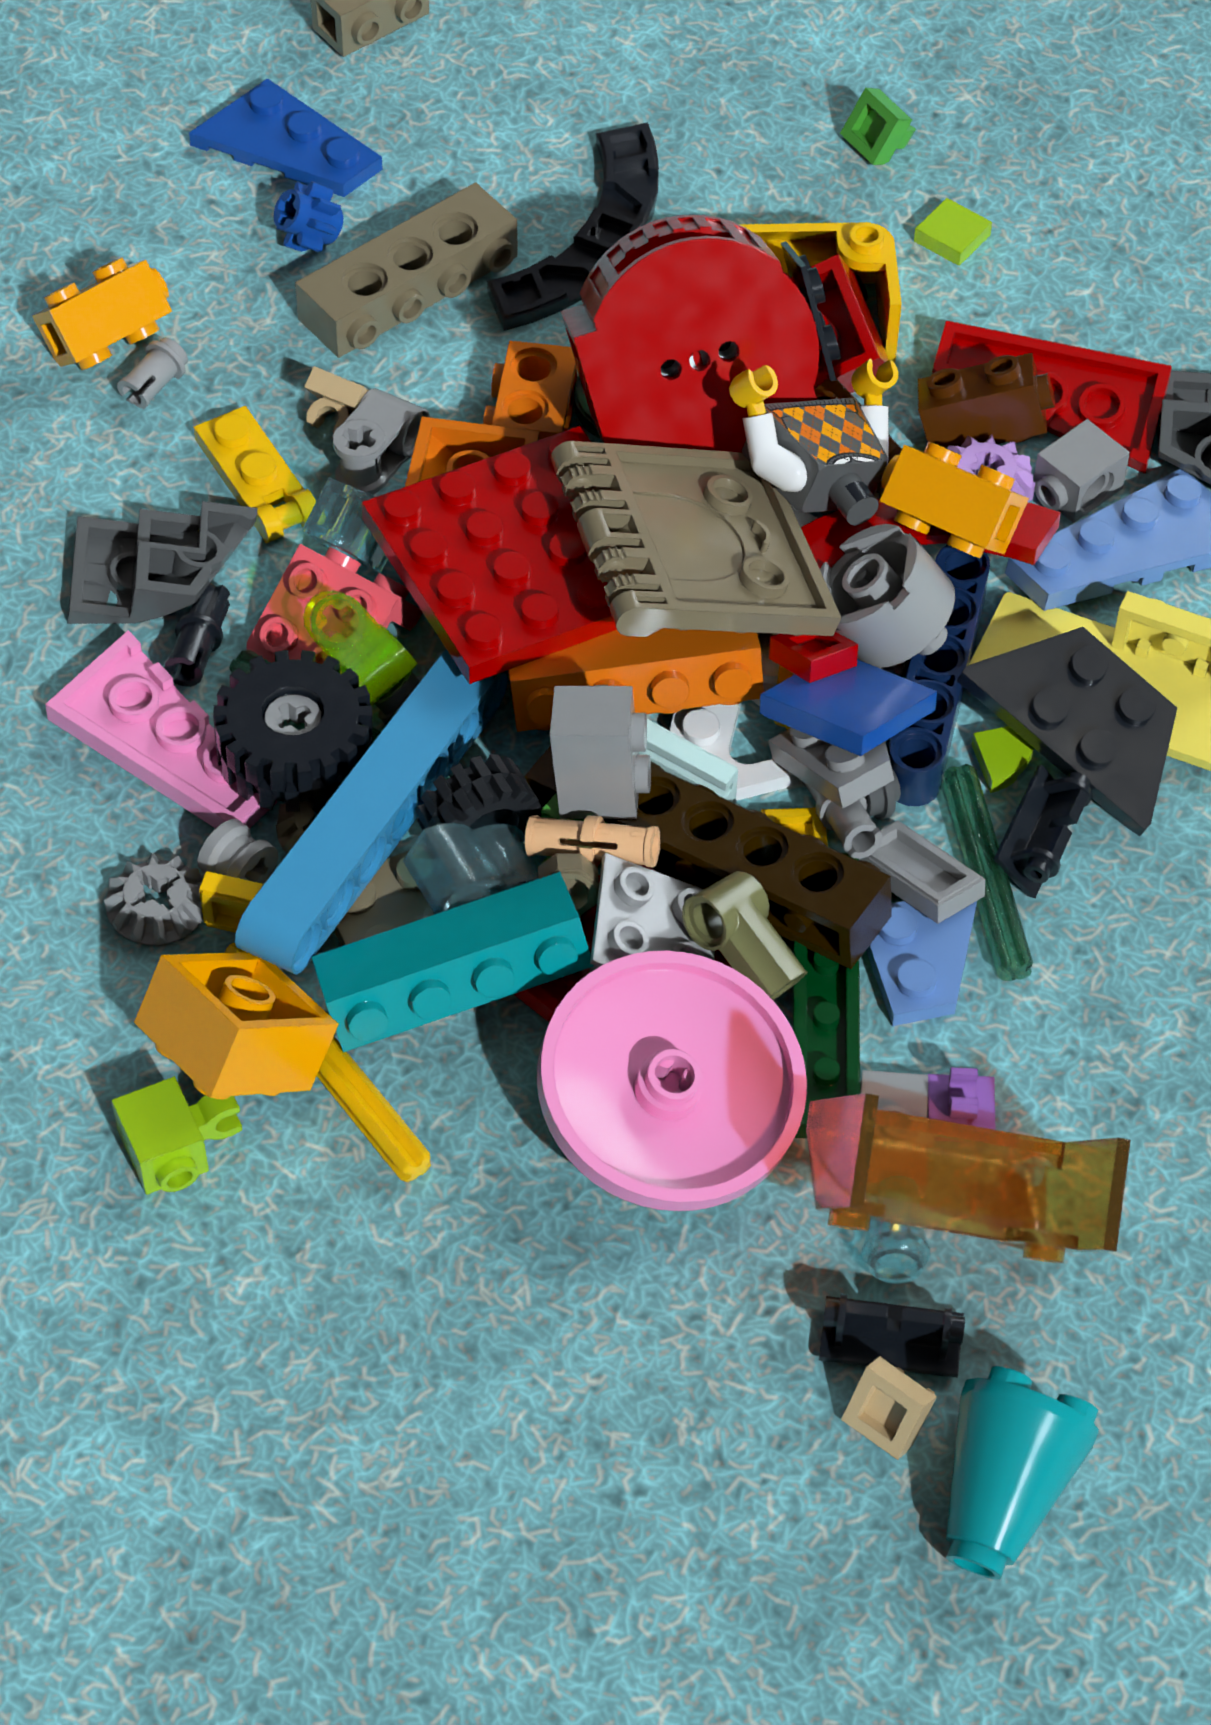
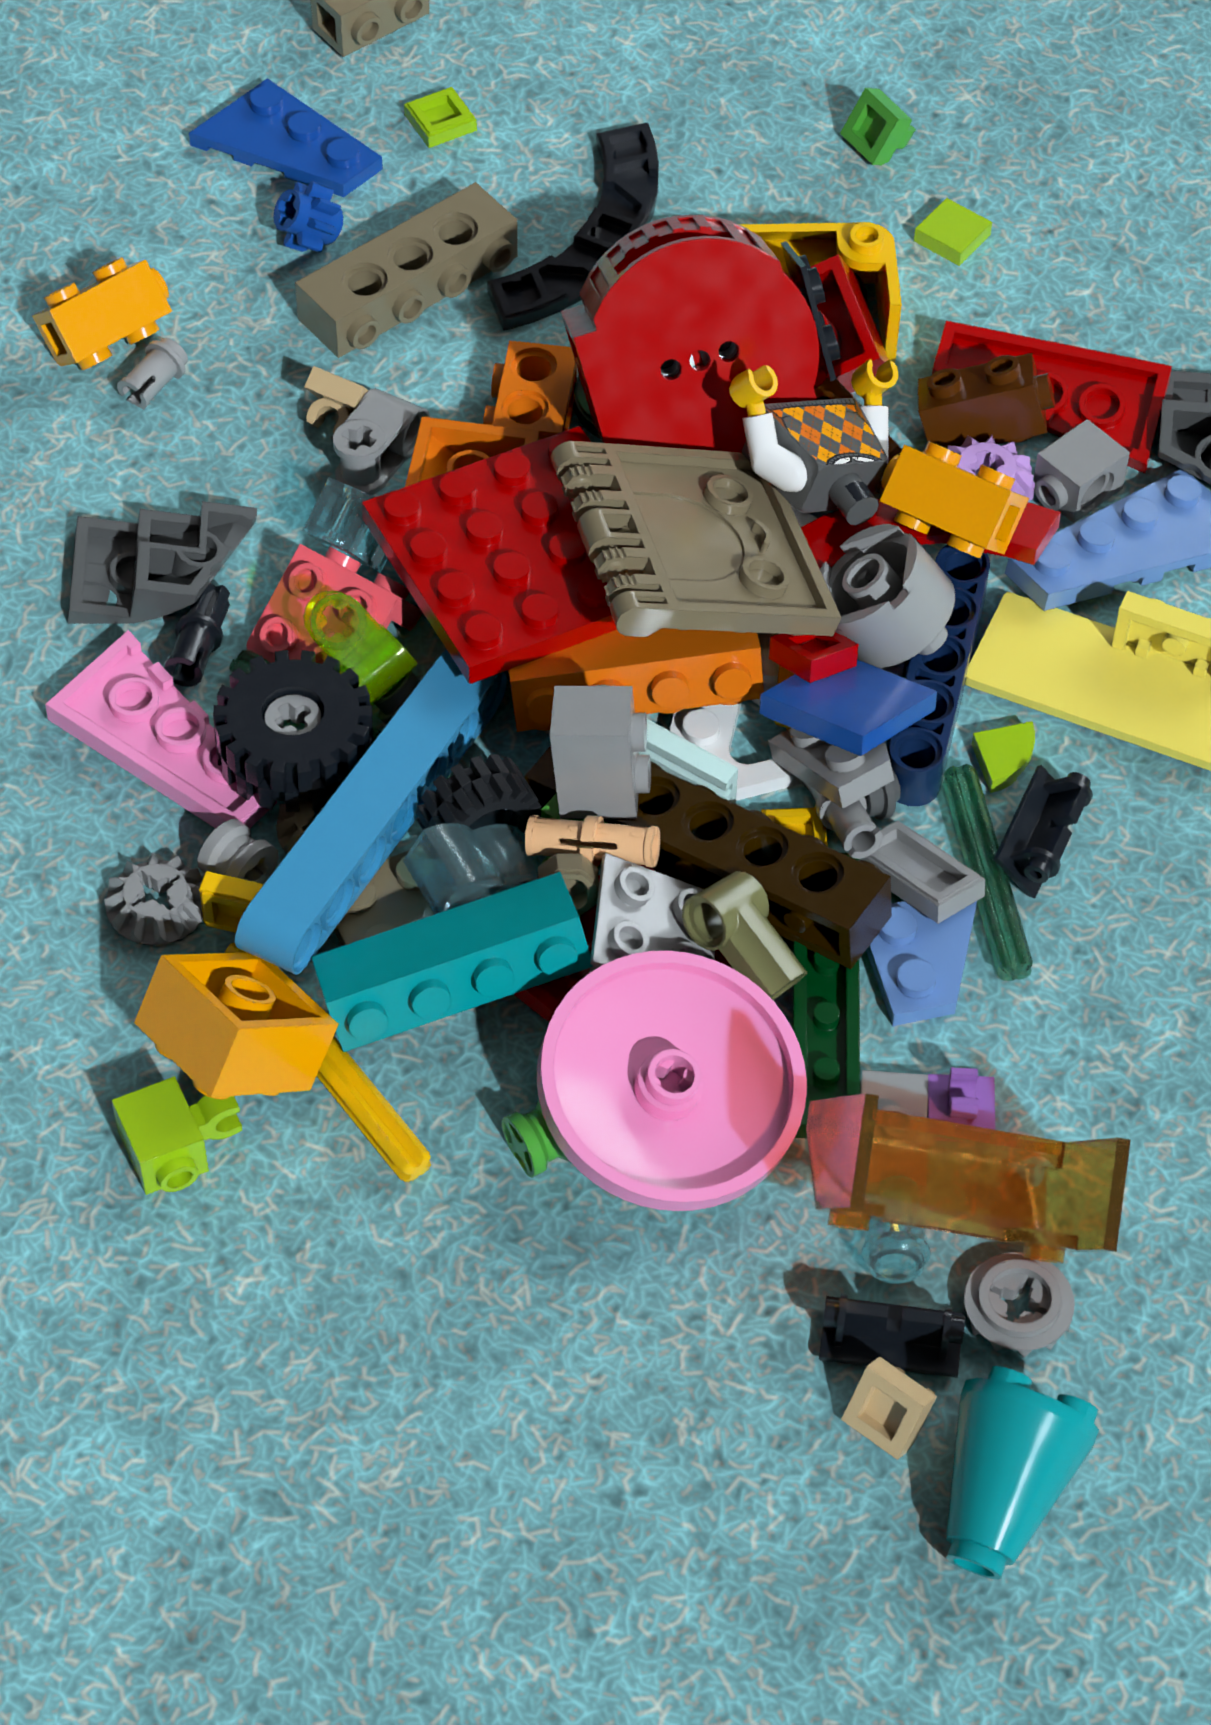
yellow plate [193,405,321,544] -> none
black wing [957,627,1177,836] -> none
none -> lime tile [404,87,477,148]
none -> bright green wheel [502,1100,568,1178]
none -> light grey gear [963,1252,1075,1358]

